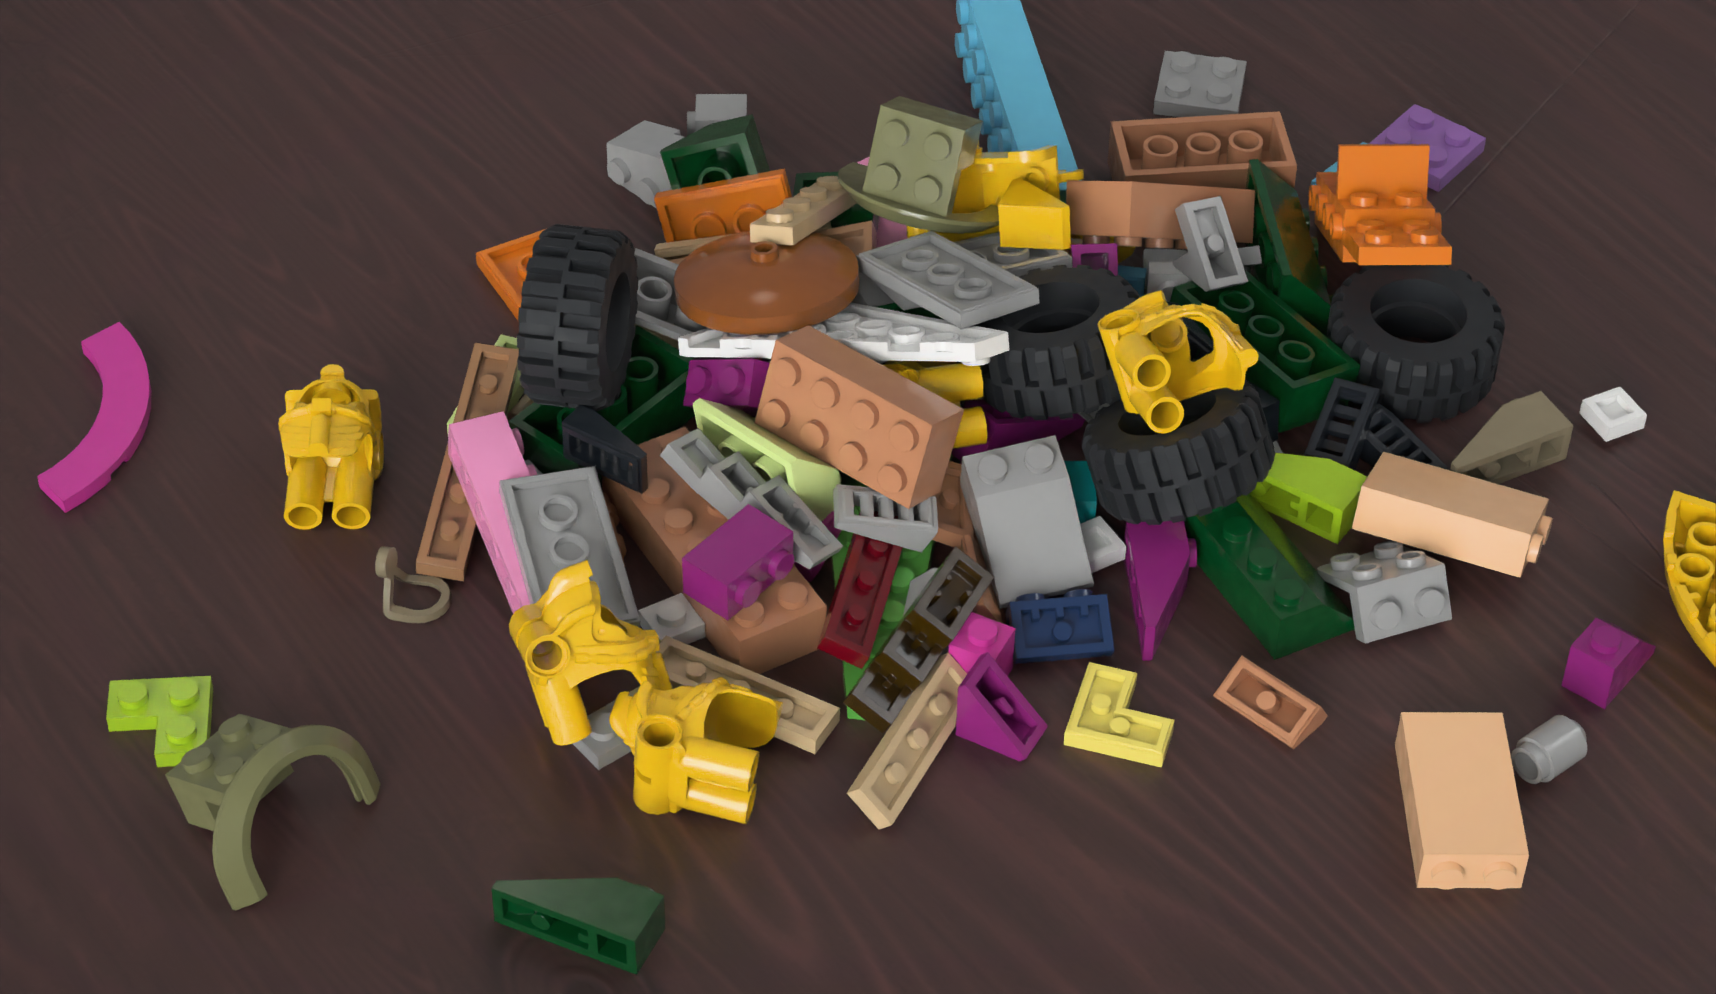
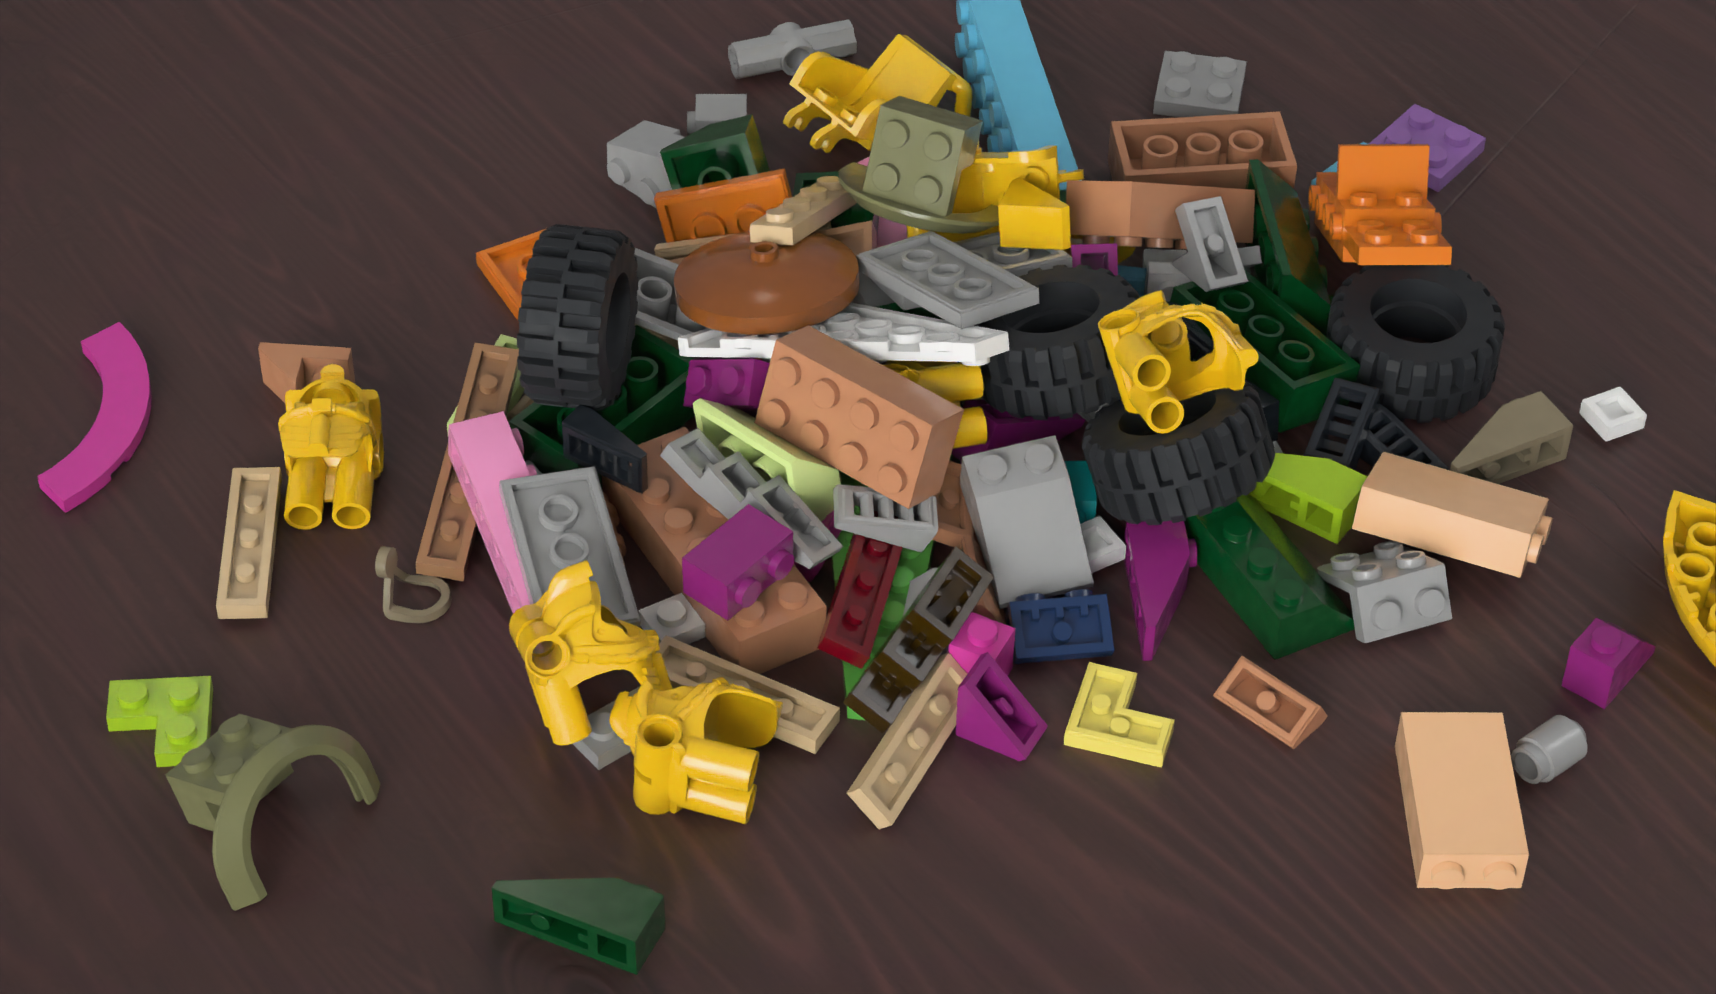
none -> tan plate [216,467,282,619]
none -> nougat slope [258,342,355,403]
none -> light grey piece [728,19,857,79]
none -> yellow piece [783,34,973,153]

